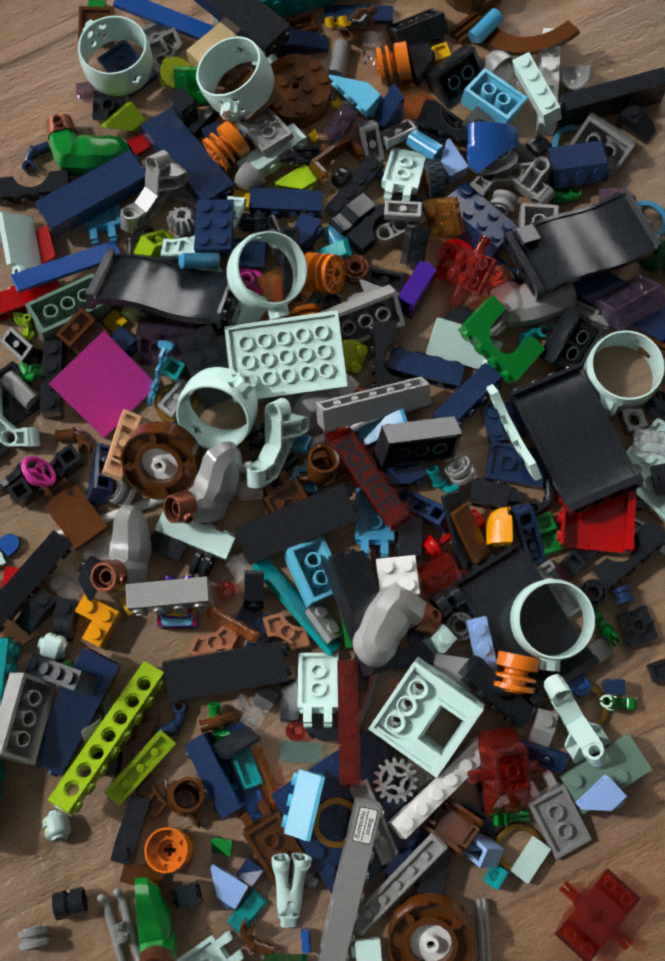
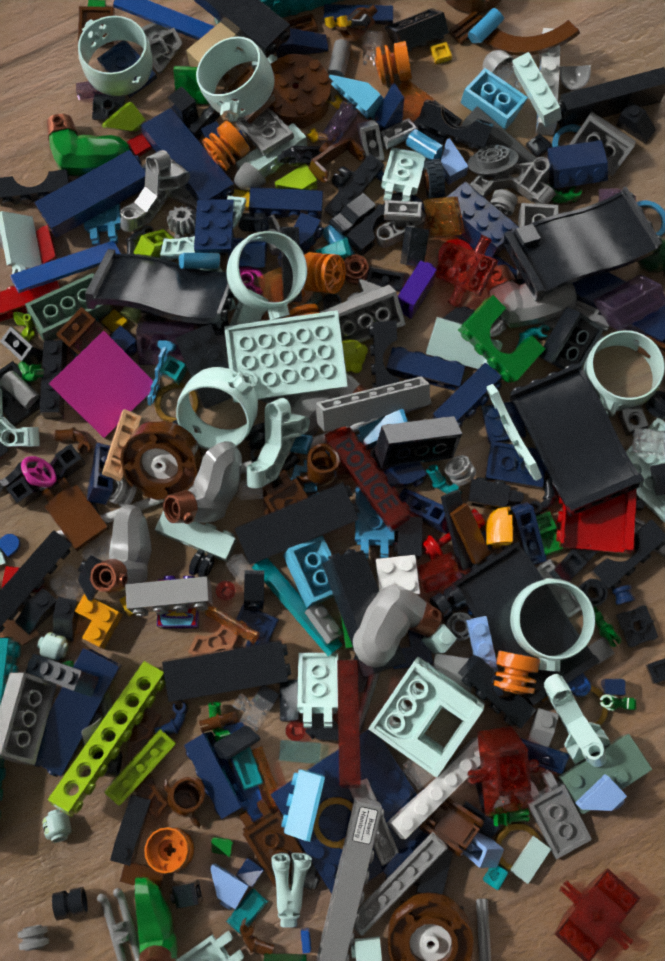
dark blue piece [22,141,51,175] -> none
black slope [150,531,188,563] -> none
light grey plate [157,378,197,419] -> none
neon yellow piece [160,57,190,89] -> none
nougat tile [262,612,311,651] -> none
light grey gear [373,757,418,804] -> none
black slope [408,43,435,87] -> none
black slope [423,45,484,108] -> none
blue panel [467,122,519,174] -> none

